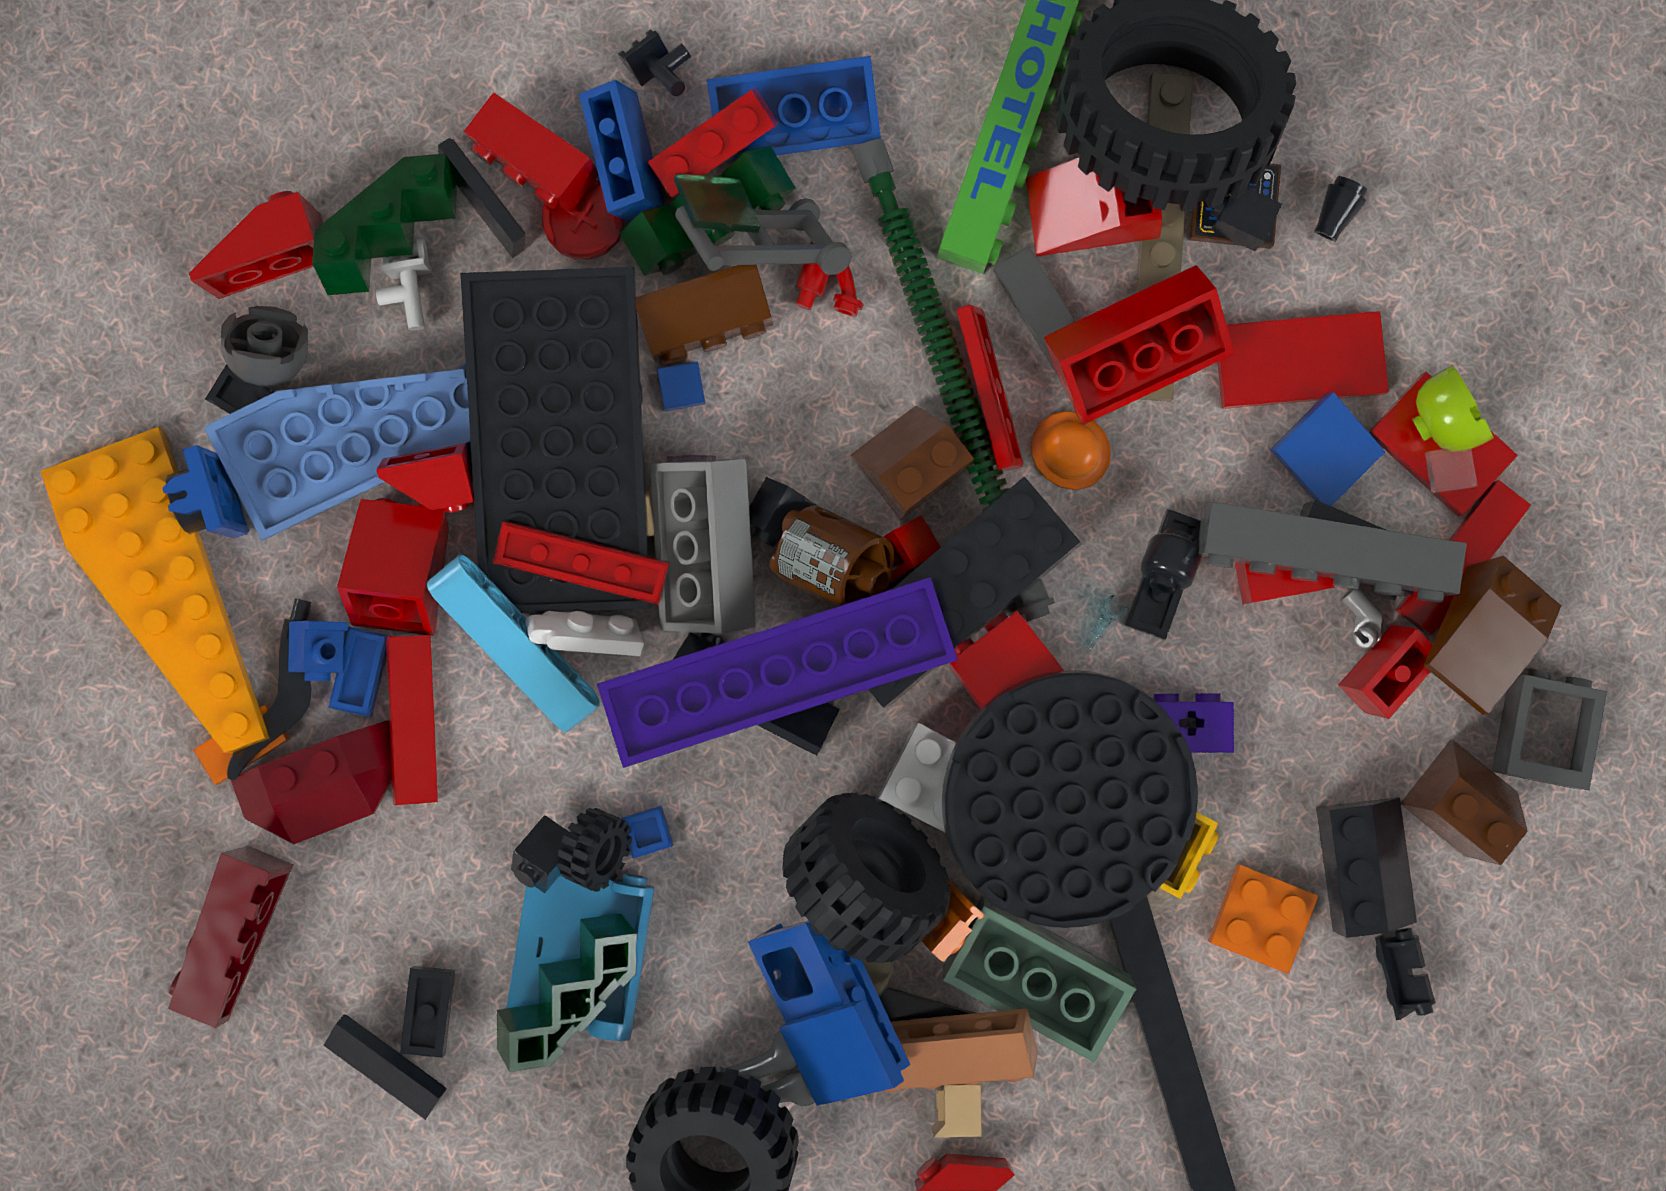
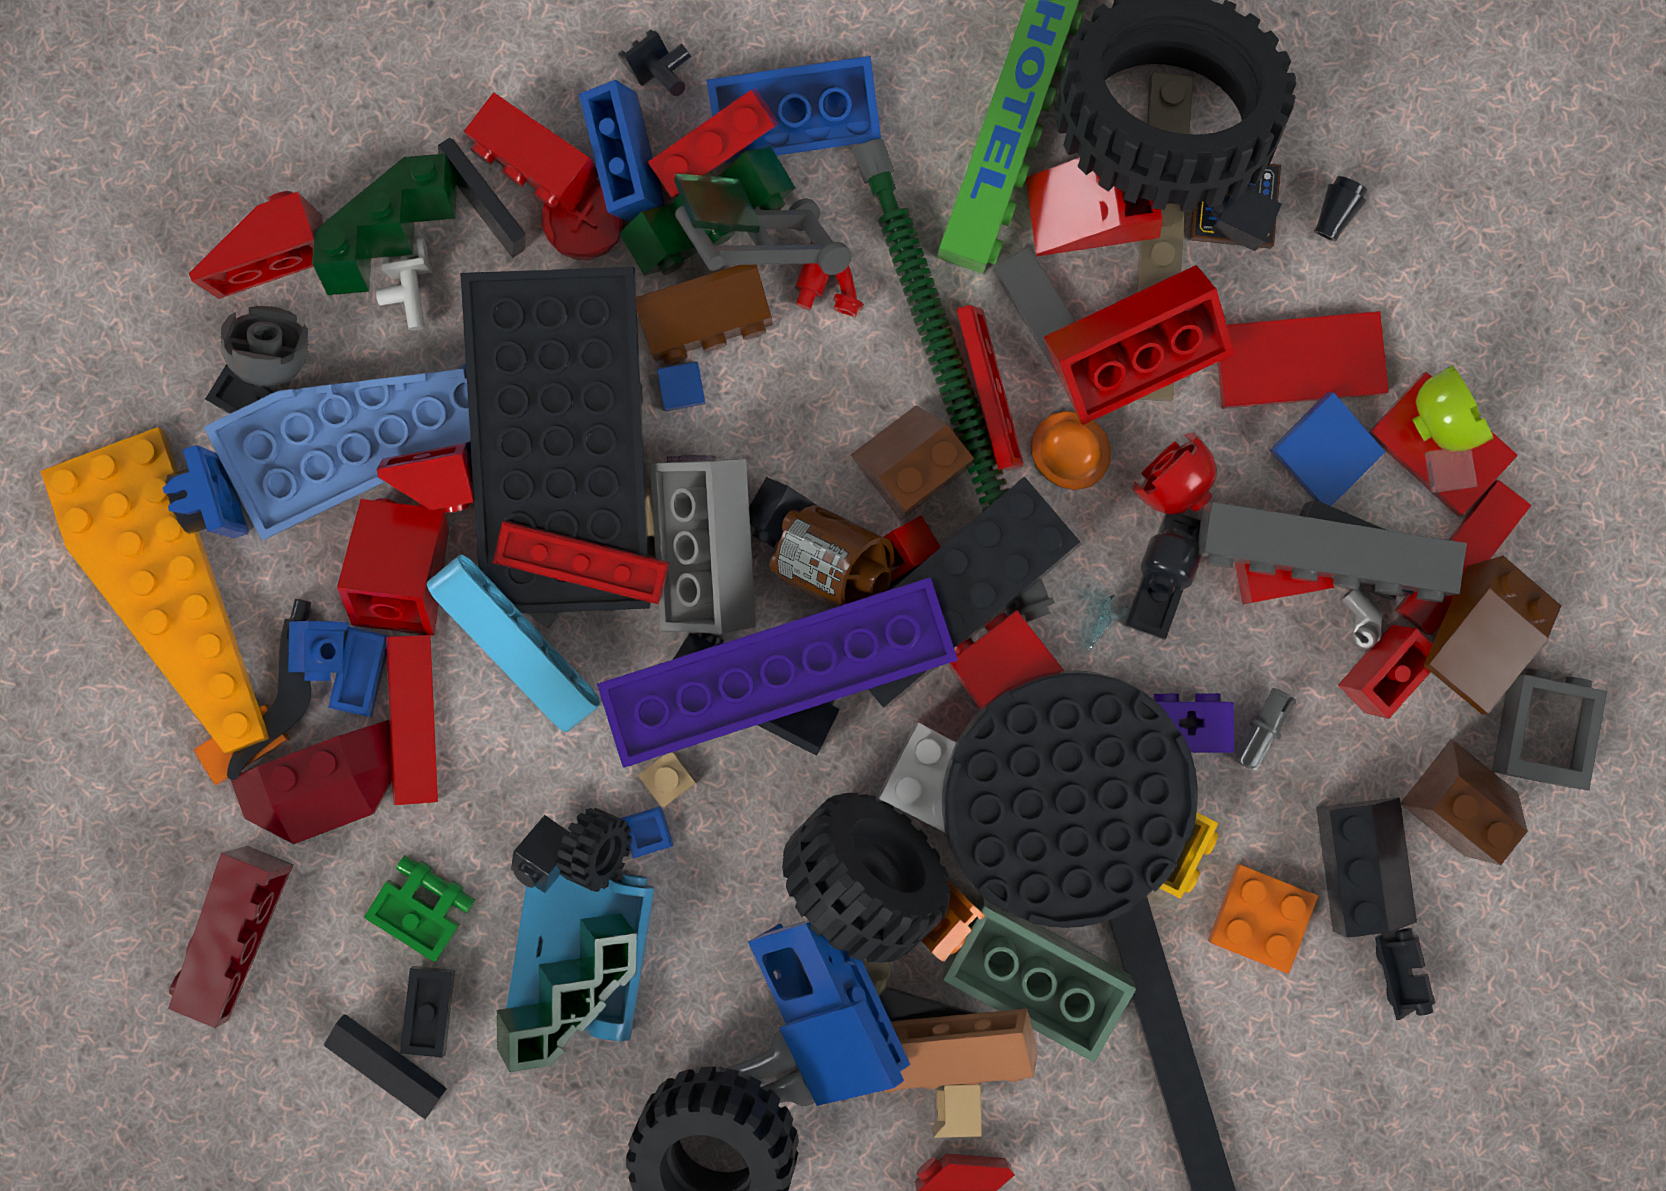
white hinge [525,611,644,656] -> none
none -> green plate [363,855,476,962]
none -> tan plate [637,752,697,809]
none -> red cylinder [1133,432,1217,514]
none -> dark grey axle [1237,688,1296,770]

